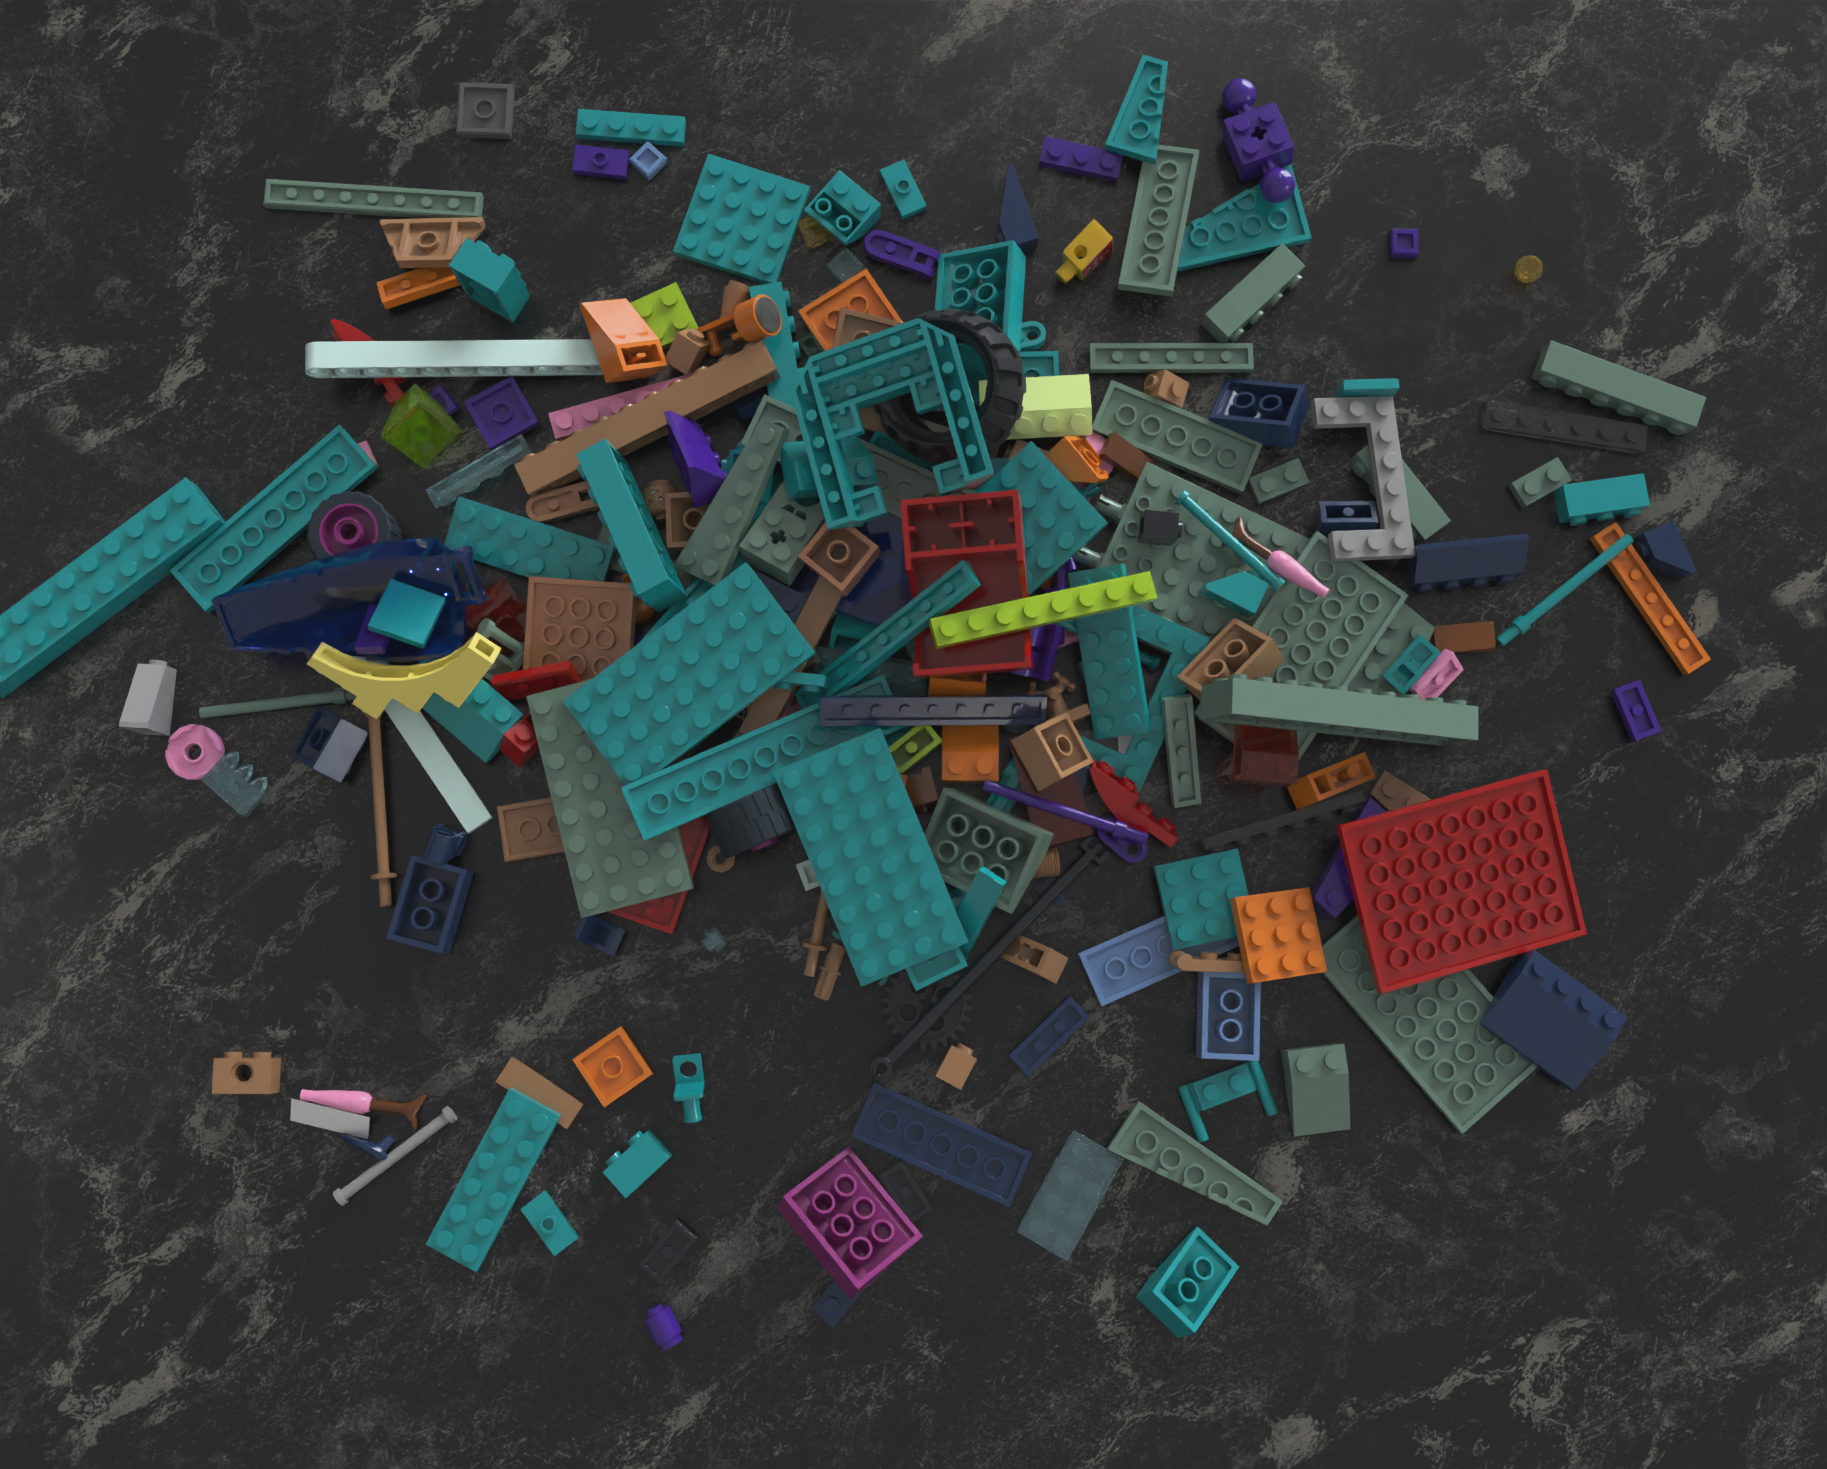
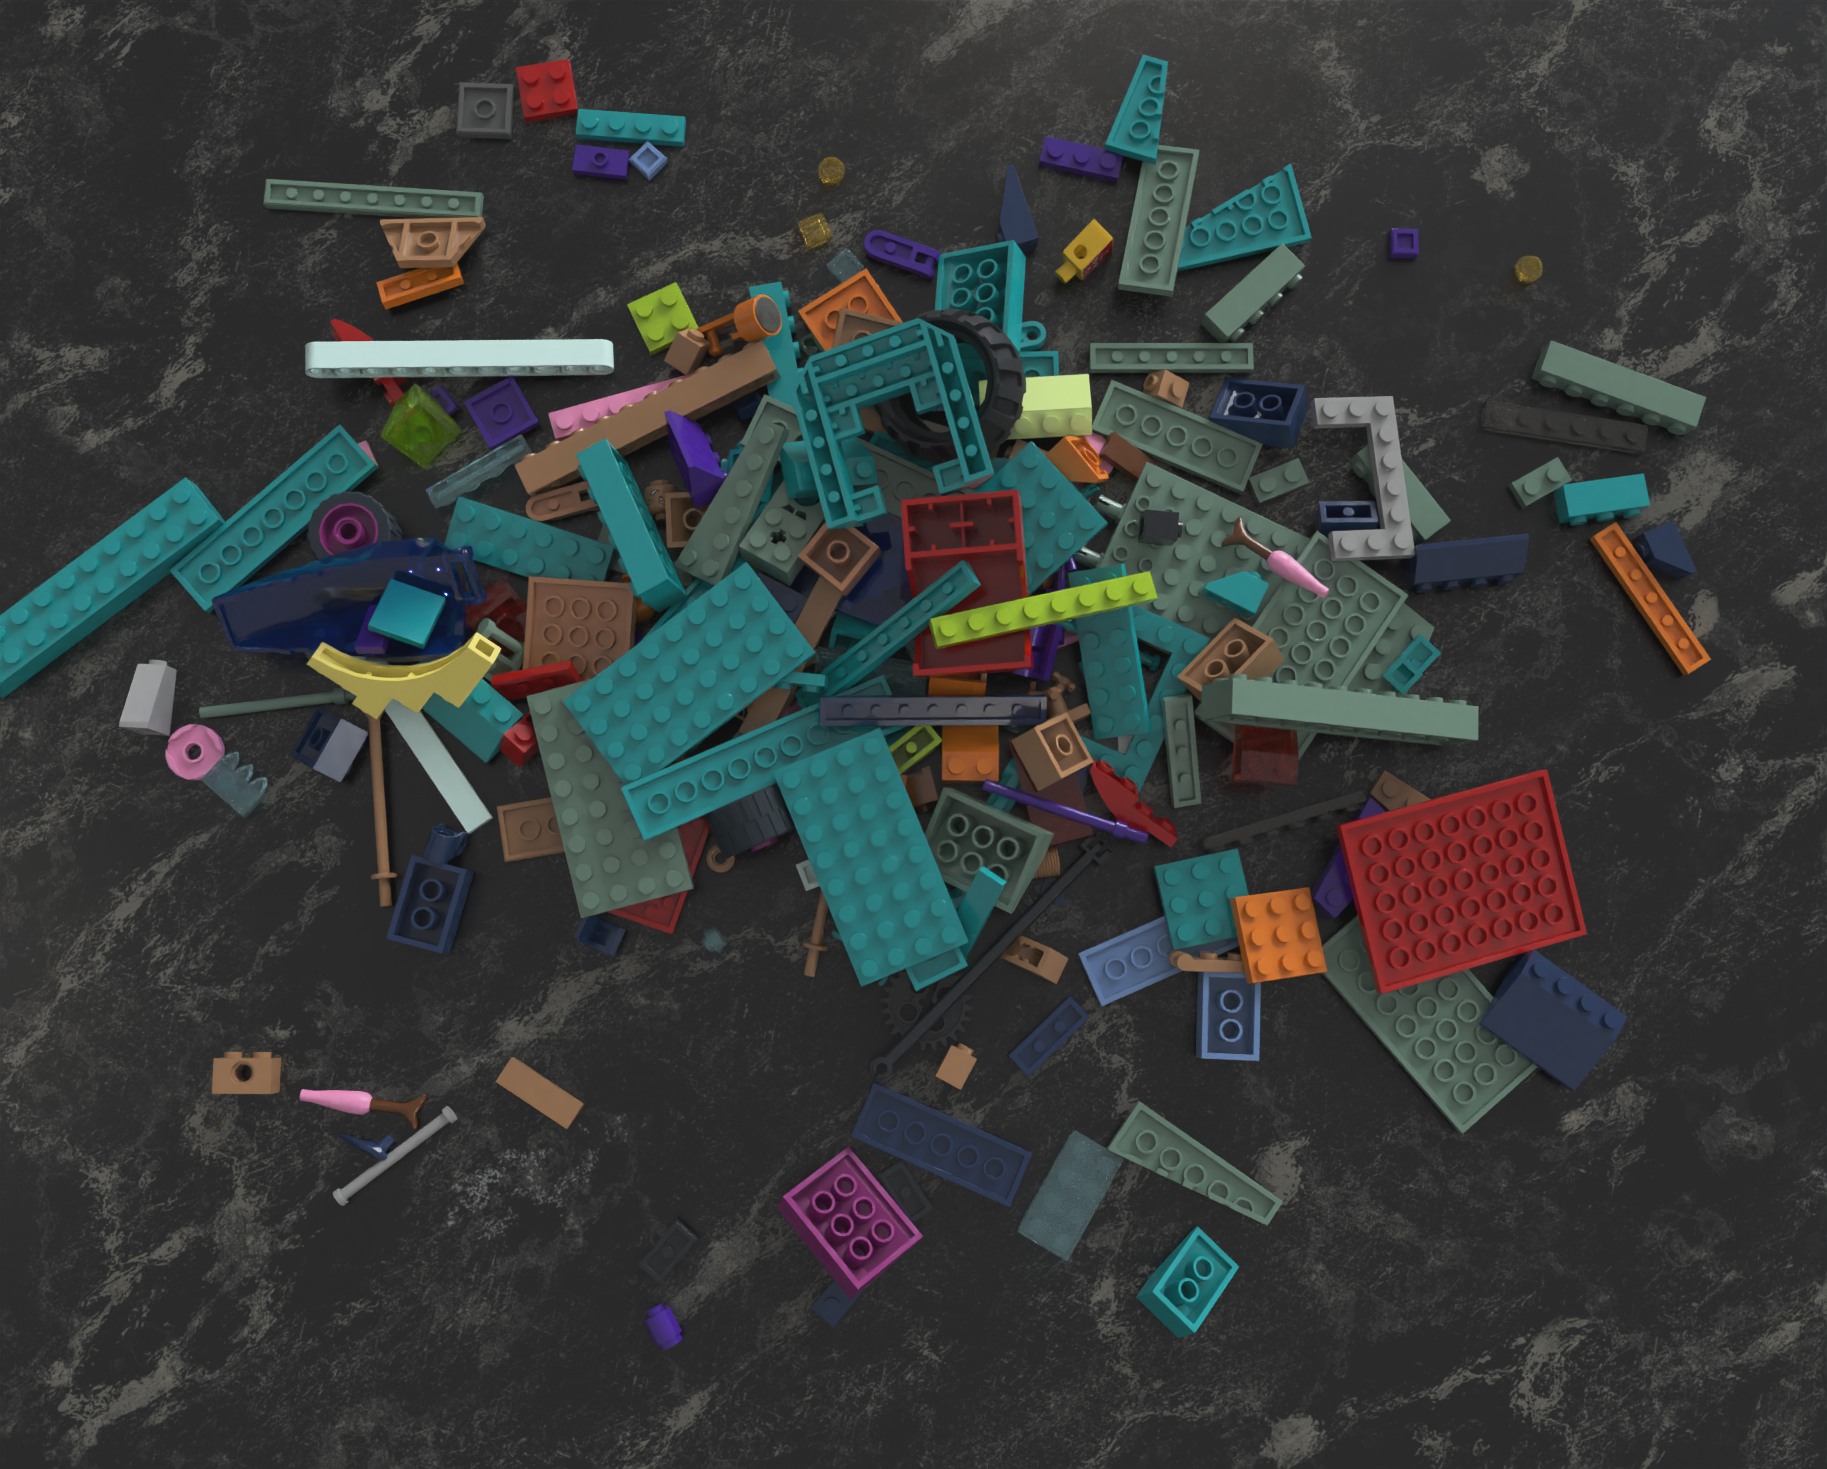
white sticker [290,1098,370,1139] -> none
teal plate [426,1088,562,1272] -> none
teal brick [449,238,530,322] -> none
teal plate [520,1190,579,1257] -> none
orange plate [572,1026,653,1108] -> none
orange slope [579,298,668,383] -> none
teal brick [603,1130,673,1198] -> none
teal bracket [672,1053,705,1123] -> none
teal plate [673,154,810,284] -> none
medium nougat cone [720,280,750,318] -> none
teal slope [804,170,881,245] -> none
medium nougat axle [813,942,846,1000] -> none
teal plate [880,159,927,220] -> none
dark purple plate [1097,816,1148,864] -> none
teal bar [1175,490,1286,593] -> none
teal plate [1178,1061,1278,1143] -> none
dark purple brick [1222,78,1295,203] -> none
sand green slope [1280,1043,1350,1136] -> none
orange slope [1286,752,1376,810] -> none
teal tile [1333,378,1400,398] -> none
bright pink plate [1409,648,1464,700] -> none
dark orange slope [1433,621,1496,653] -> none
teal bar [1496,534,1634,647] -> none
dark purple plate [1611,680,1661,742] -> none
none -> red plate [516,59,578,122]
none -> clear yellow plate [818,157,845,184]

